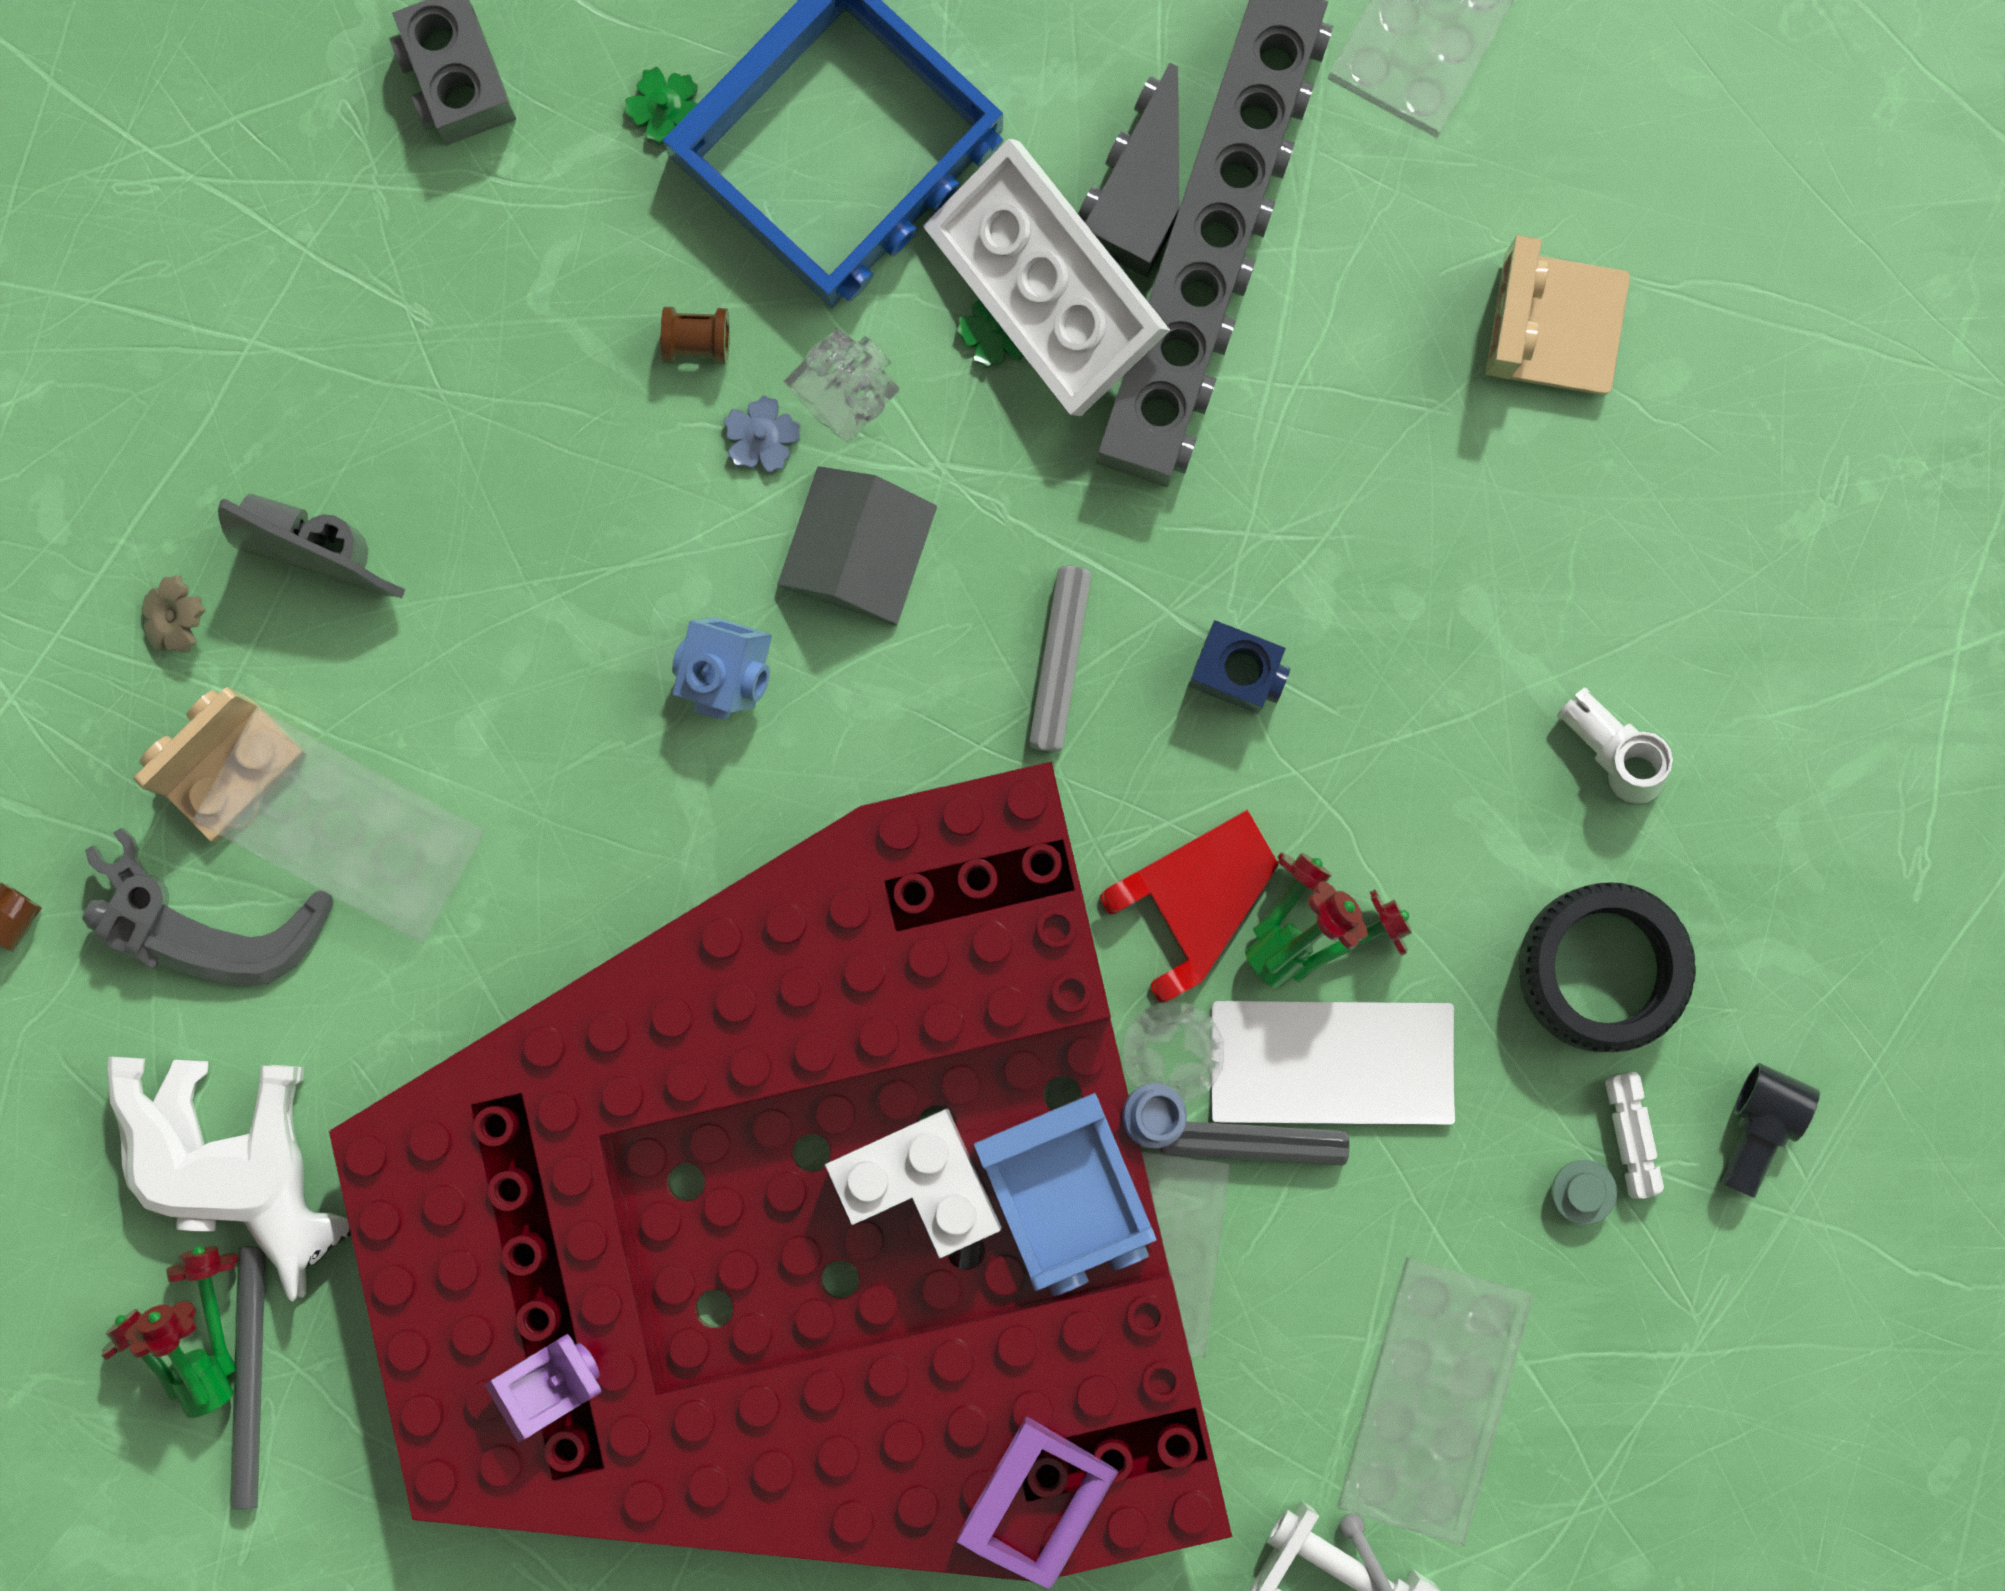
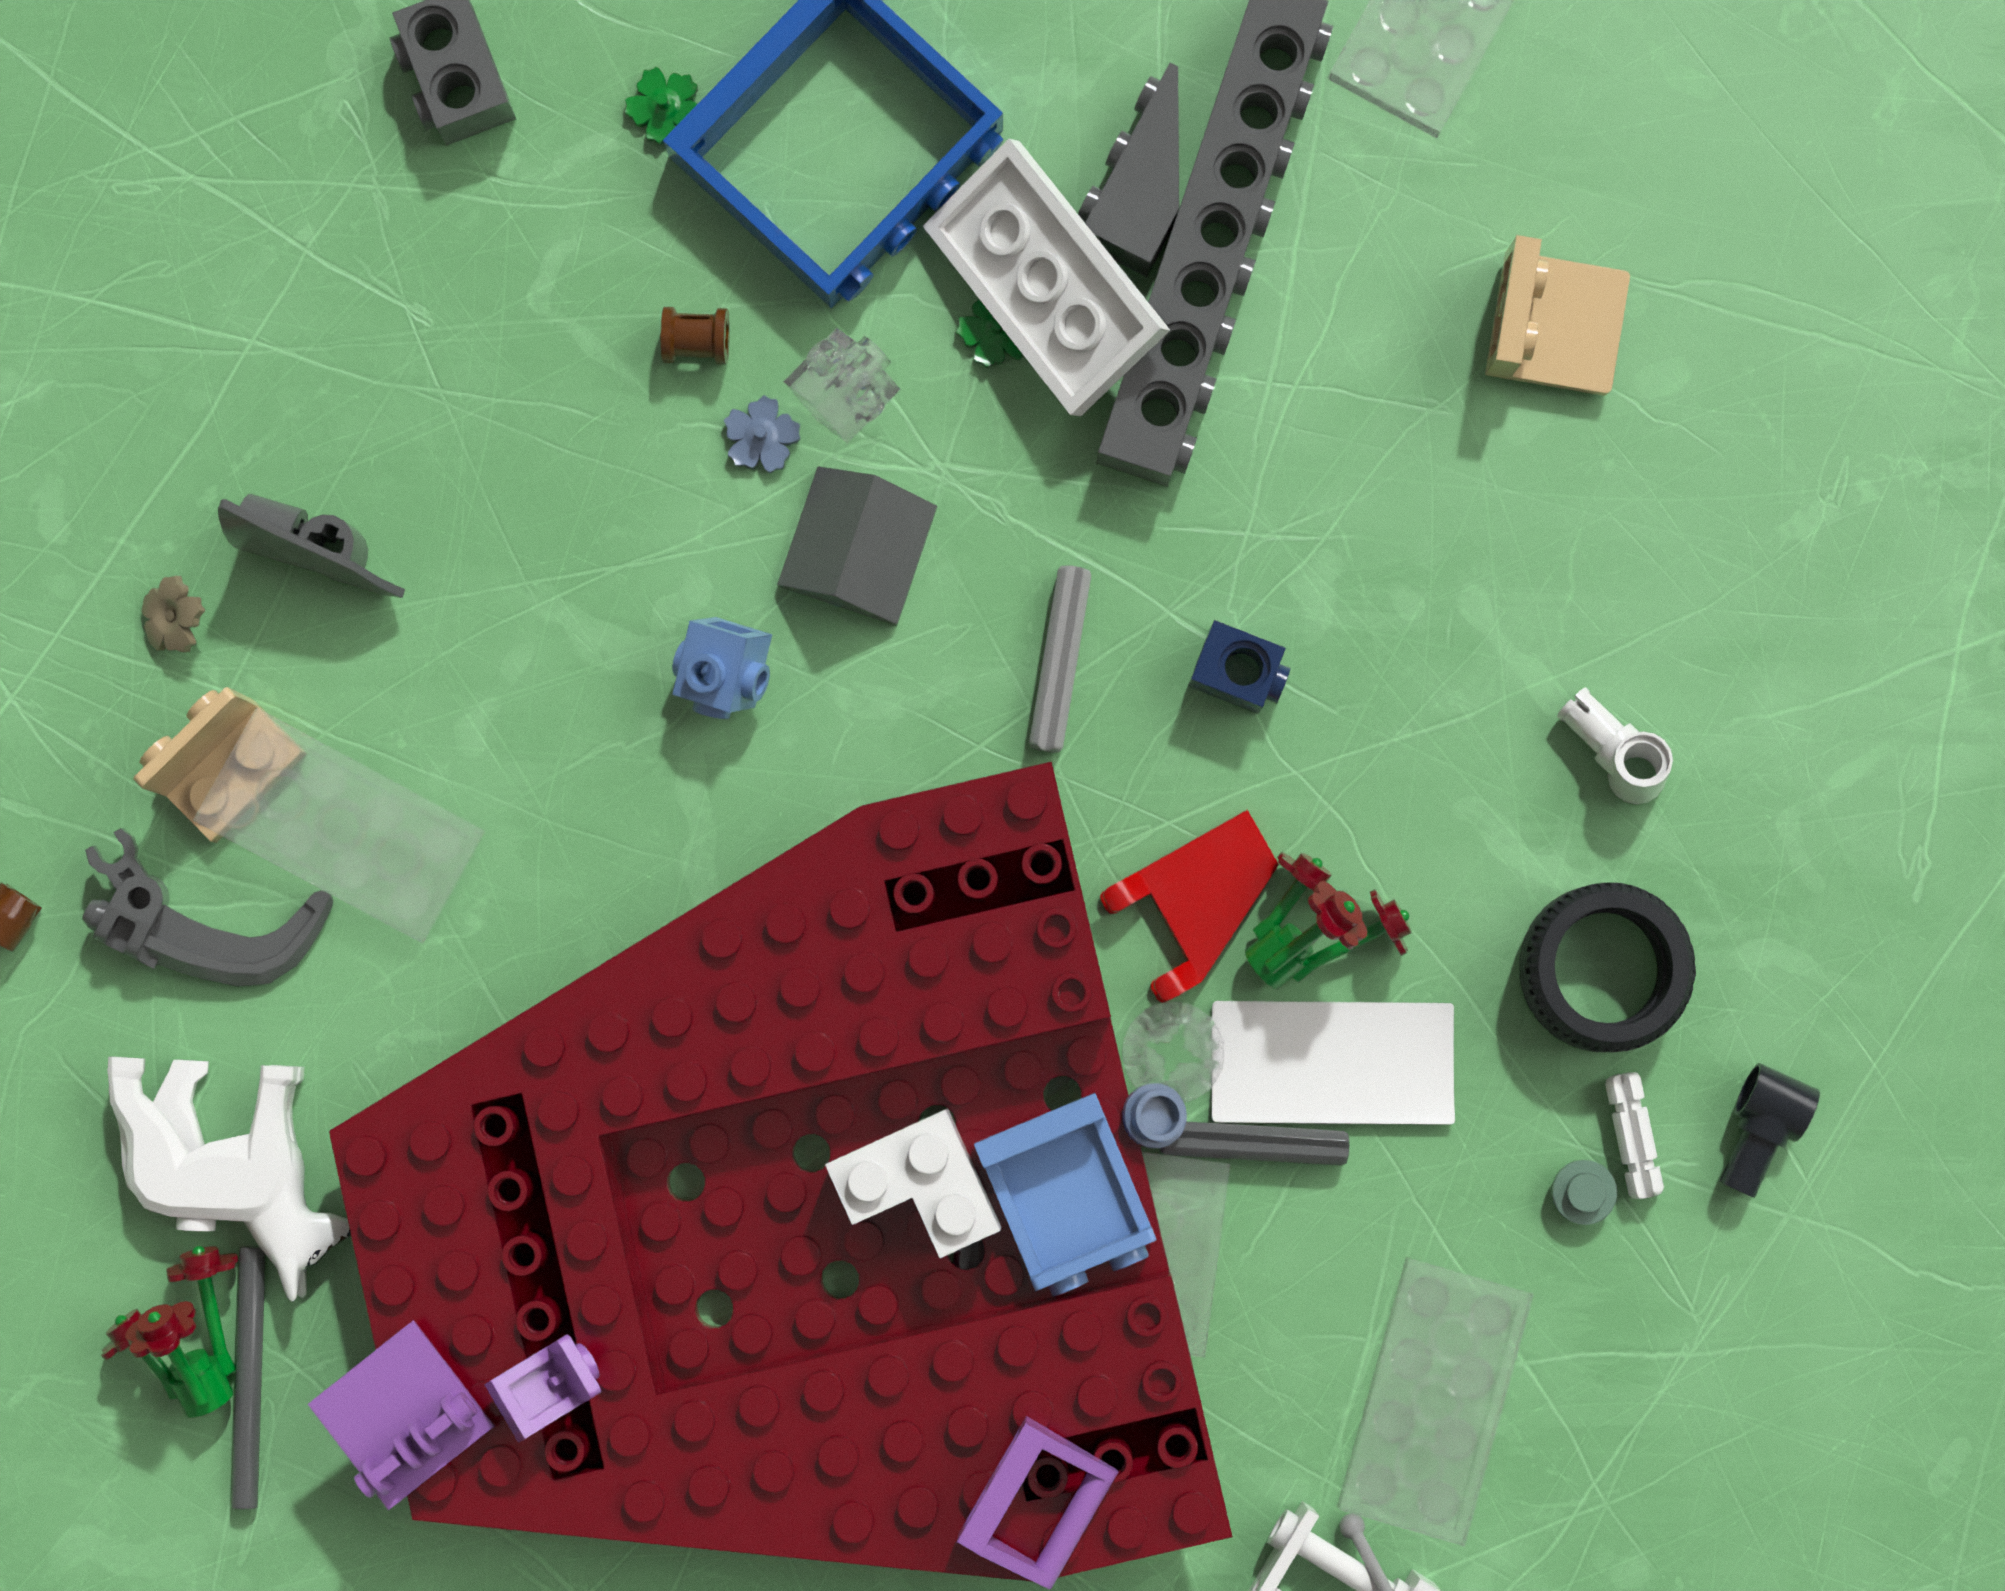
none -> medium lavender hinge [308,1320,495,1510]

